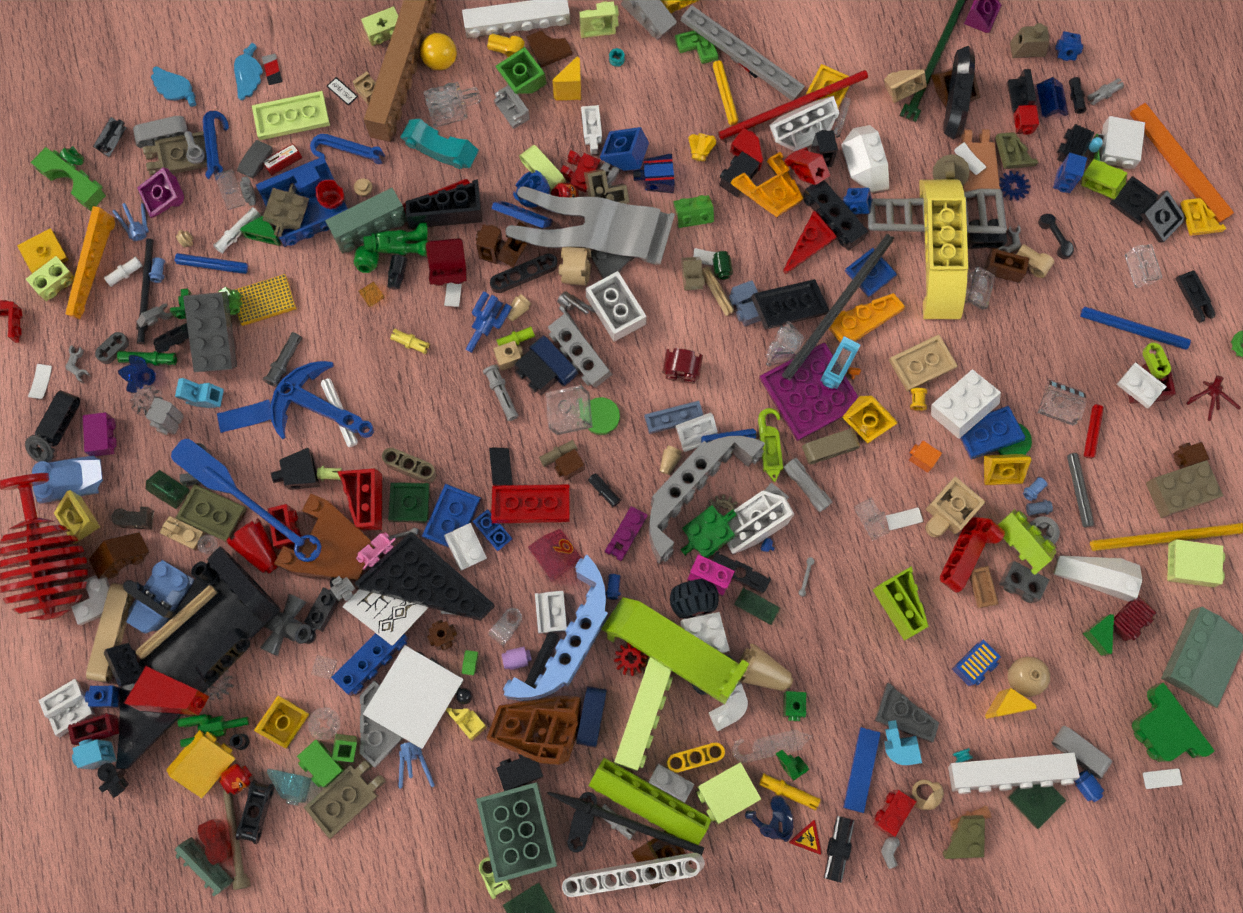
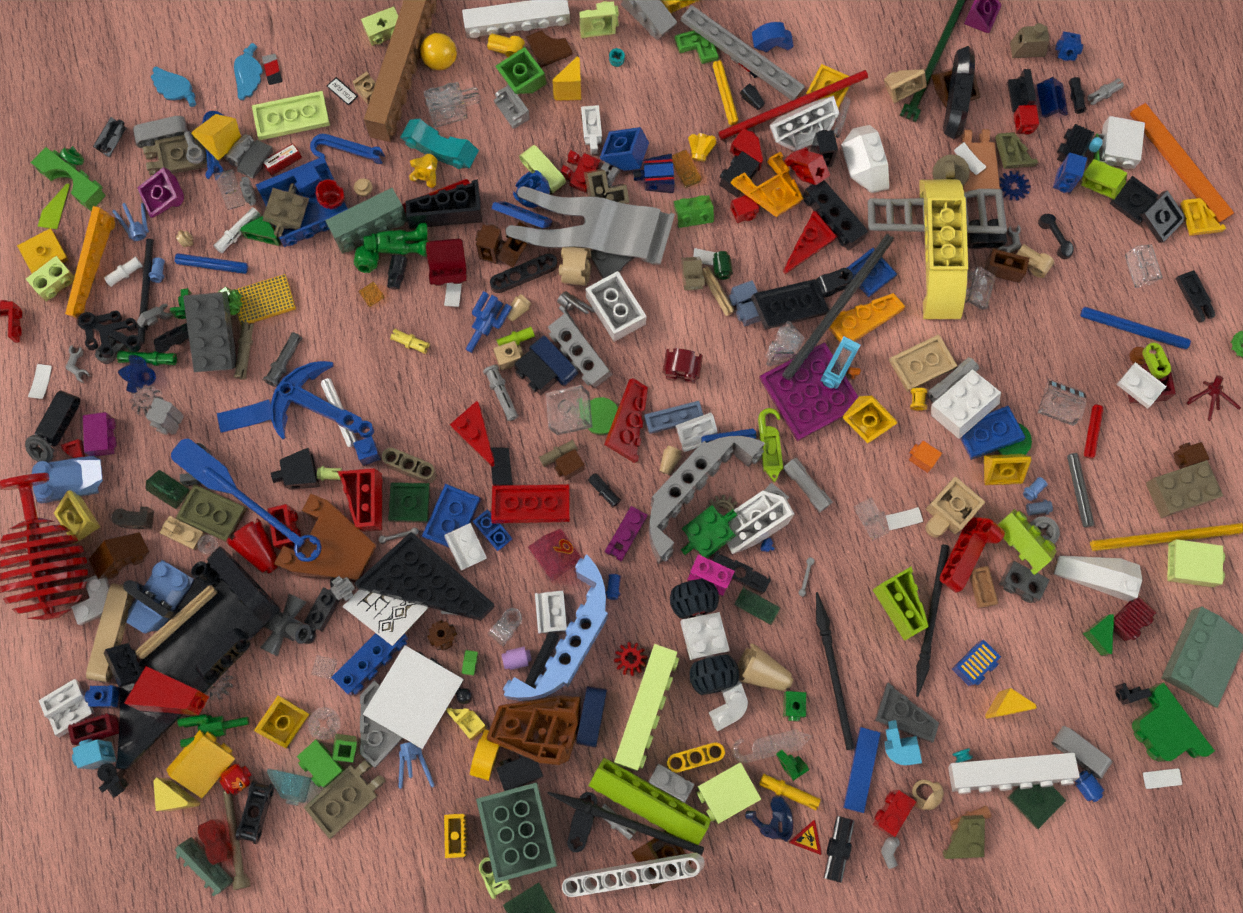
medium azure brick [175,378,224,408] -> none
black pin [230,734,250,750] -> none
bright pink hinge [356,532,396,570] -> none
red head [551,183,579,198] -> none
lime panel [601,597,749,705] -> none
dark tan beam [802,429,860,465] -> none
blue brick [843,188,873,215] -> none
tan cylinder [1008,656,1050,697] -> none
none -> lime sticker [37,184,70,229]
none -> red tile [61,439,86,458]
none -> black plant [78,310,142,358]
none -> light yellow slope [154,777,200,811]
none -> yellow slope [191,114,241,161]
none -> light grey hinge [224,134,254,167]
none -> dark tan pin [234,322,254,380]
none -> blue brick [353,436,381,466]
none -> yellow rock [409,154,438,188]
none -> yellow brick [444,814,468,858]
none -> red wing [449,401,495,467]
none -> yellow brick [469,729,500,781]
none -> red wing [604,378,648,463]
none -> clear yellow tile [670,149,702,188]
none -> red brick [730,195,760,224]
none -> black cone [740,84,765,111]
none -> blue brick [752,22,793,53]
none -> black piece [816,268,853,298]
none -> black piece [816,592,854,750]
none -> black piece [916,544,949,697]
none -> light grey axle [927,357,980,403]
none -> black bracket [1115,683,1152,705]
none -> dark orange plate [1129,347,1146,365]

